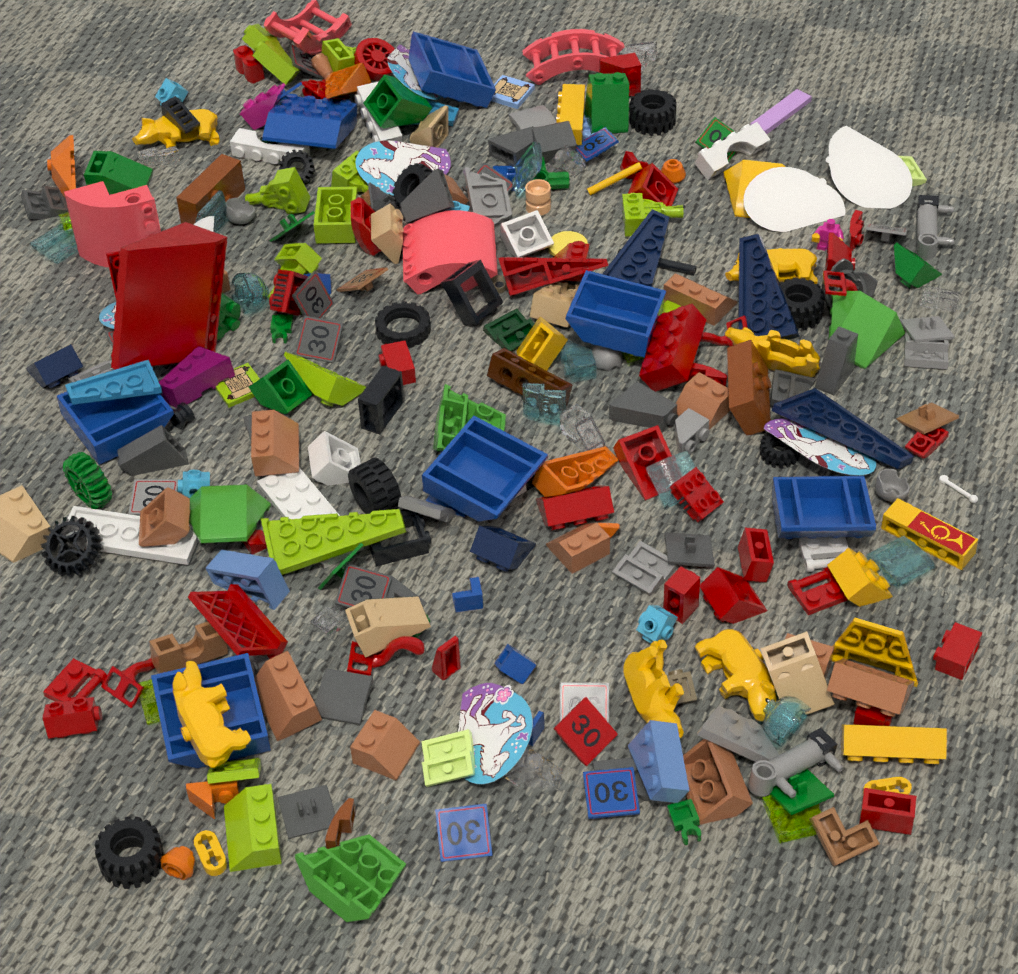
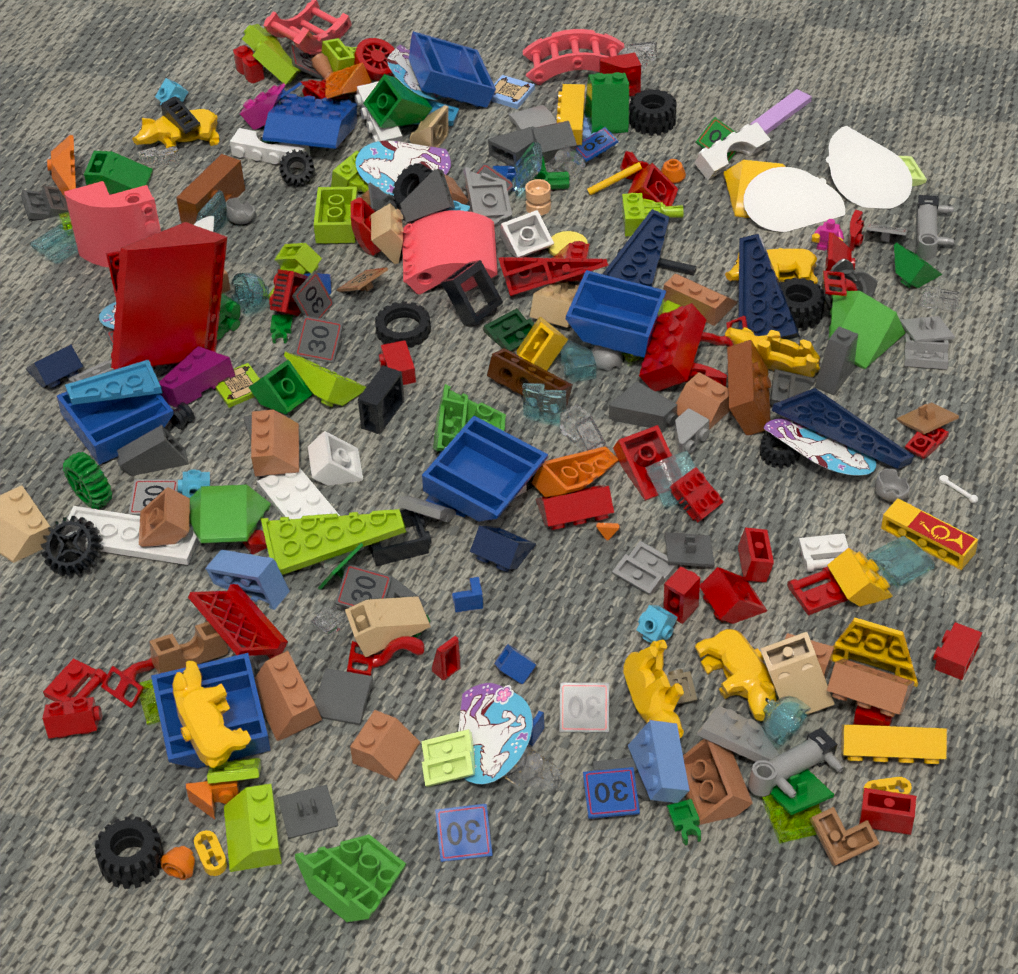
lime brick [245,167,311,214] -> none
green piece [269,211,315,242] -> none
dark orange slope [325,798,356,849] -> none
black tyre [348,457,401,514] -> none
dark tan tile [491,275,508,293] -> none
nougat slope [546,523,610,574] -> none
red piece [553,697,618,766] -> none
blue slope [772,476,876,539] -> none

